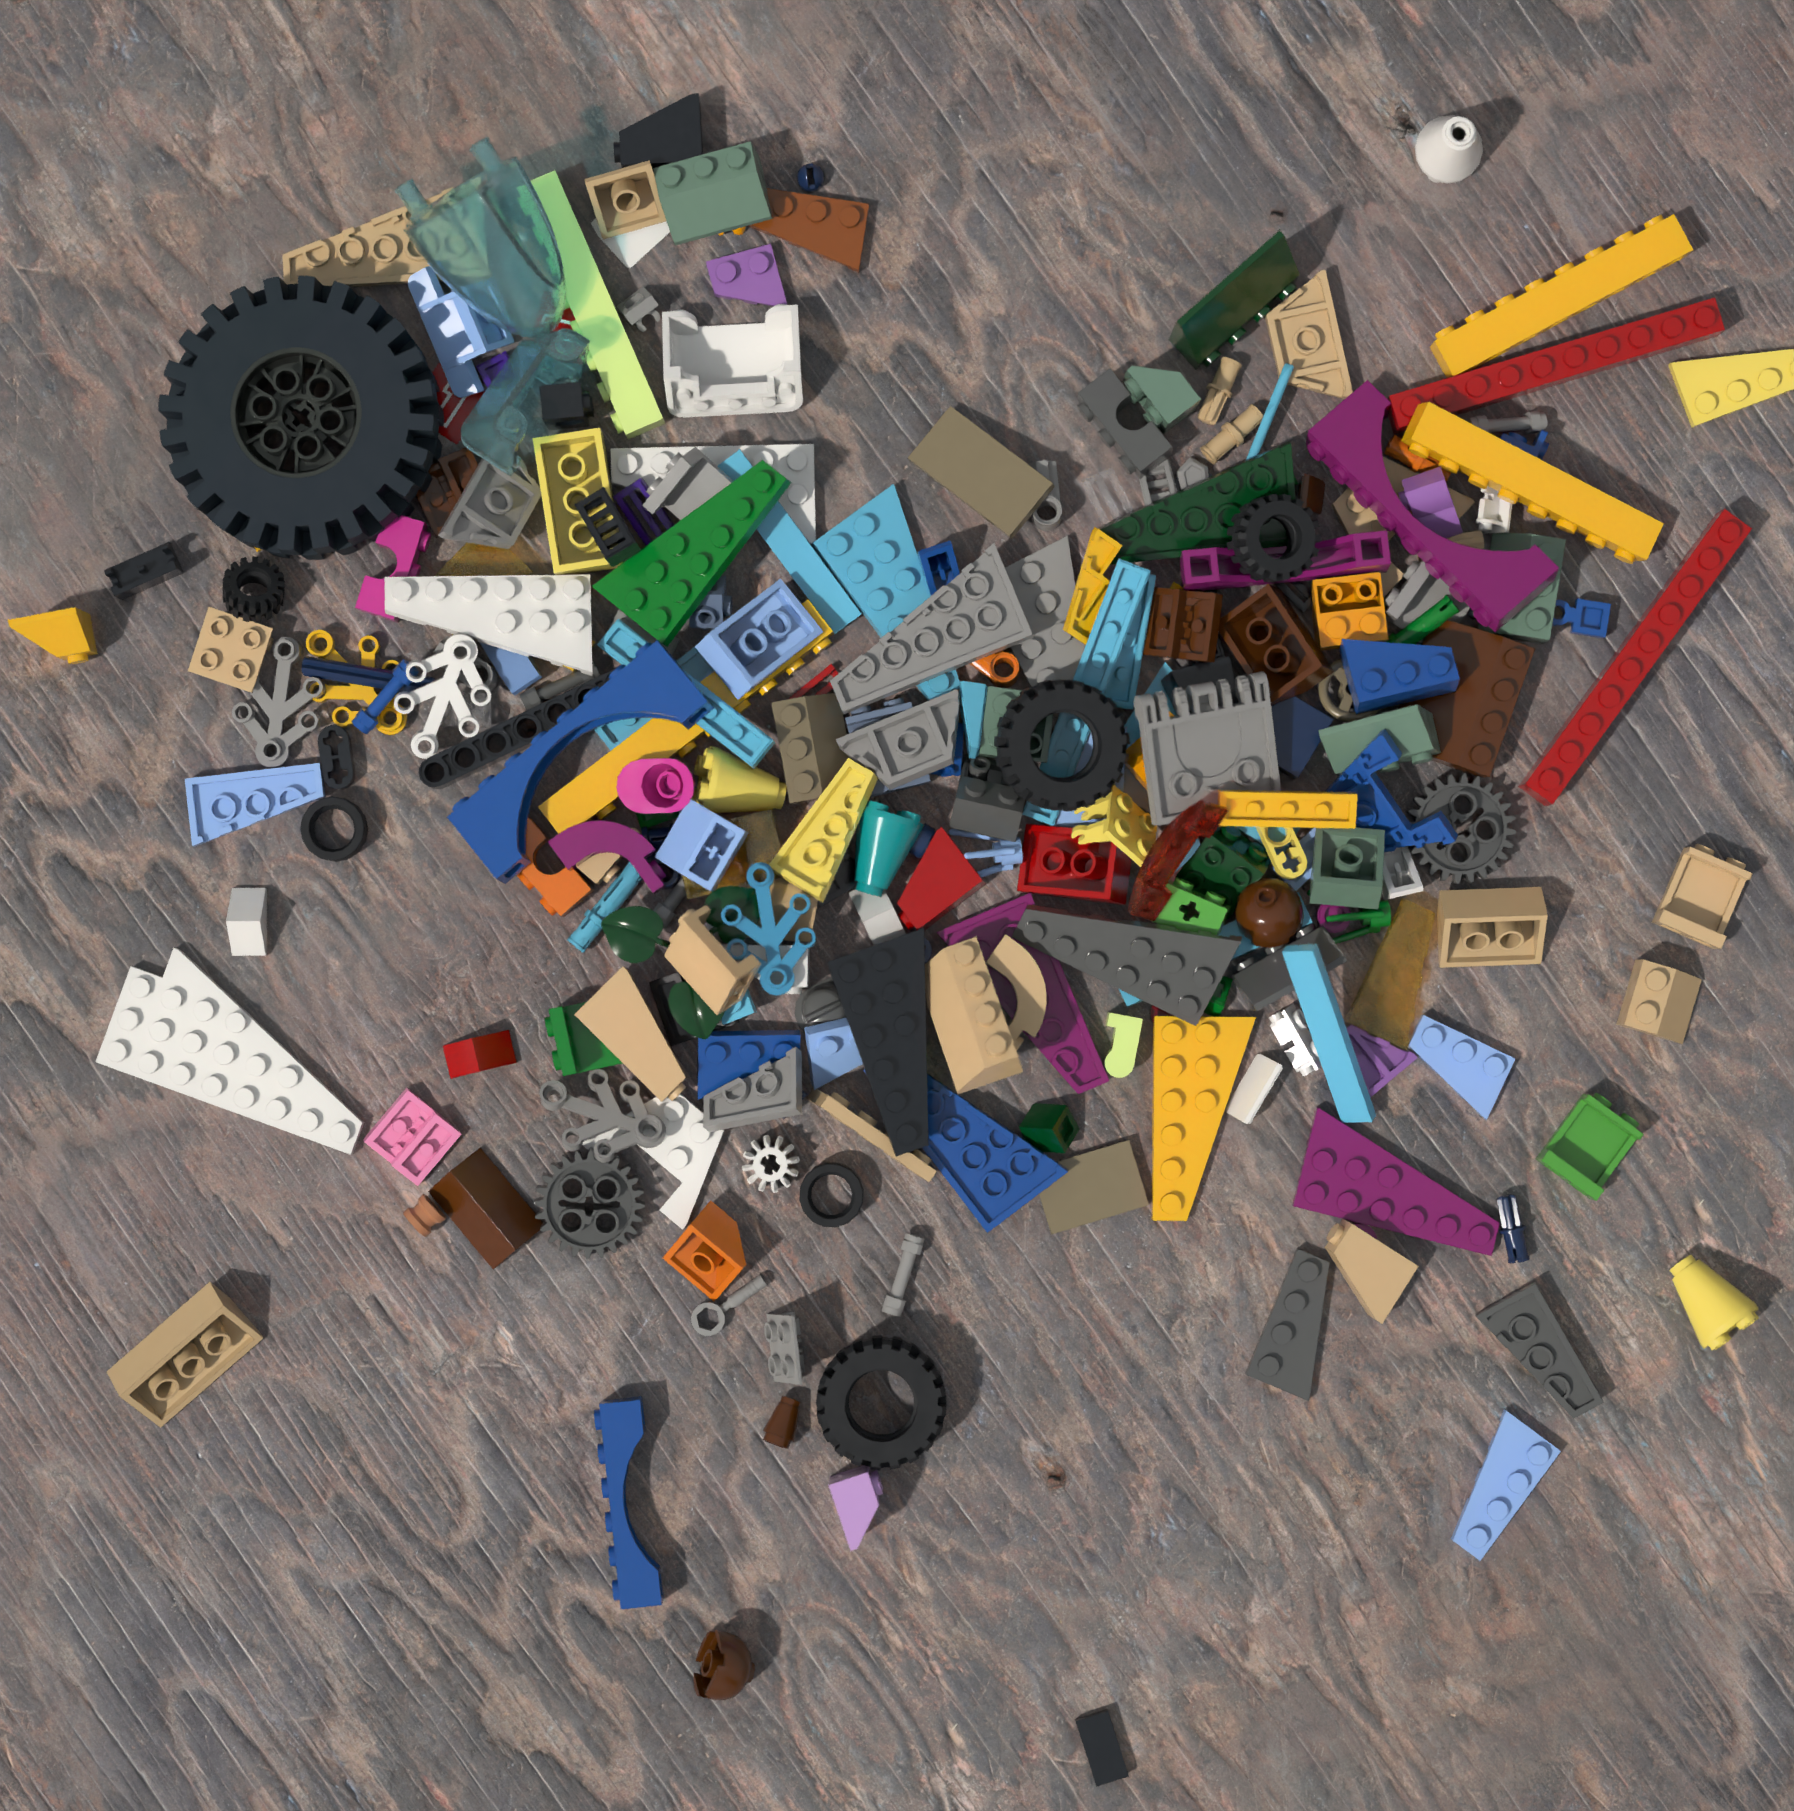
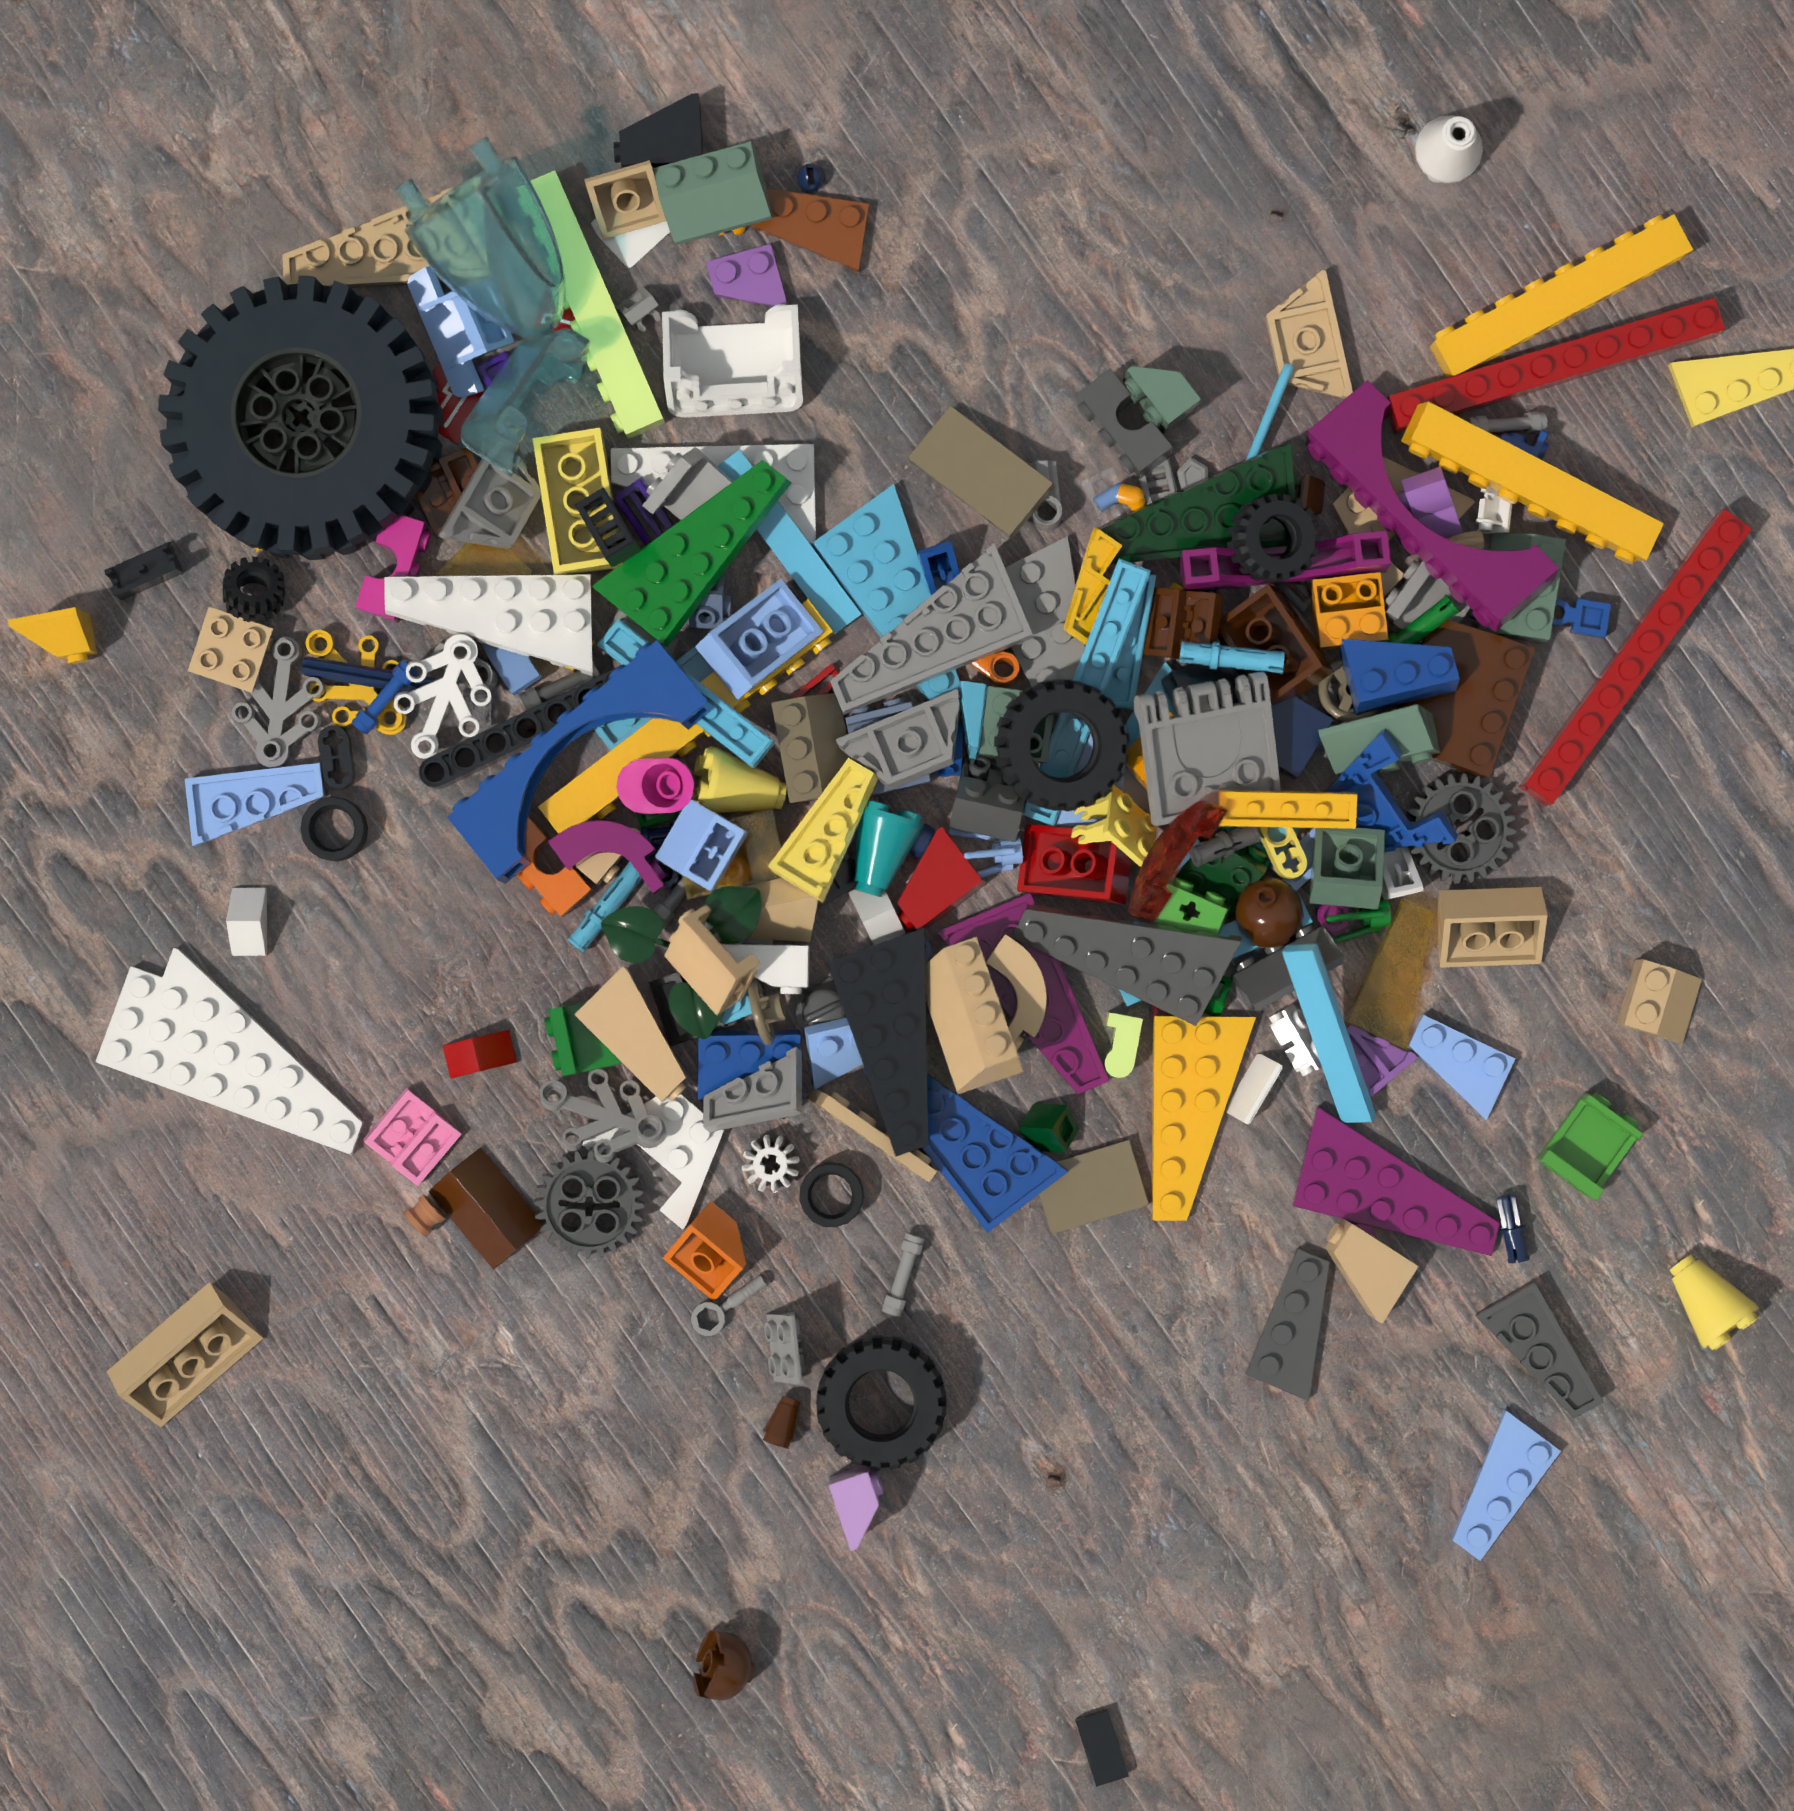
black brick [539,382,594,430] -> none
blue arch [594,1396,664,1609] -> none
dark azure plant [721,862,816,996] -> none
dark green slope [1169,230,1300,370] -> none
tan axle [1198,357,1242,425] -> none
tan pin [1200,404,1263,464] -> none
orange pin [1383,434,1451,481] -> none
tan panel [1652,844,1753,949] -> none
none -> dark tan piece [748,979,786,1046]
none -> arm [1093,483,1146,512]
none -> medium azure pin [1179,641,1285,674]
none -> dark grey pin [1189,826,1260,867]

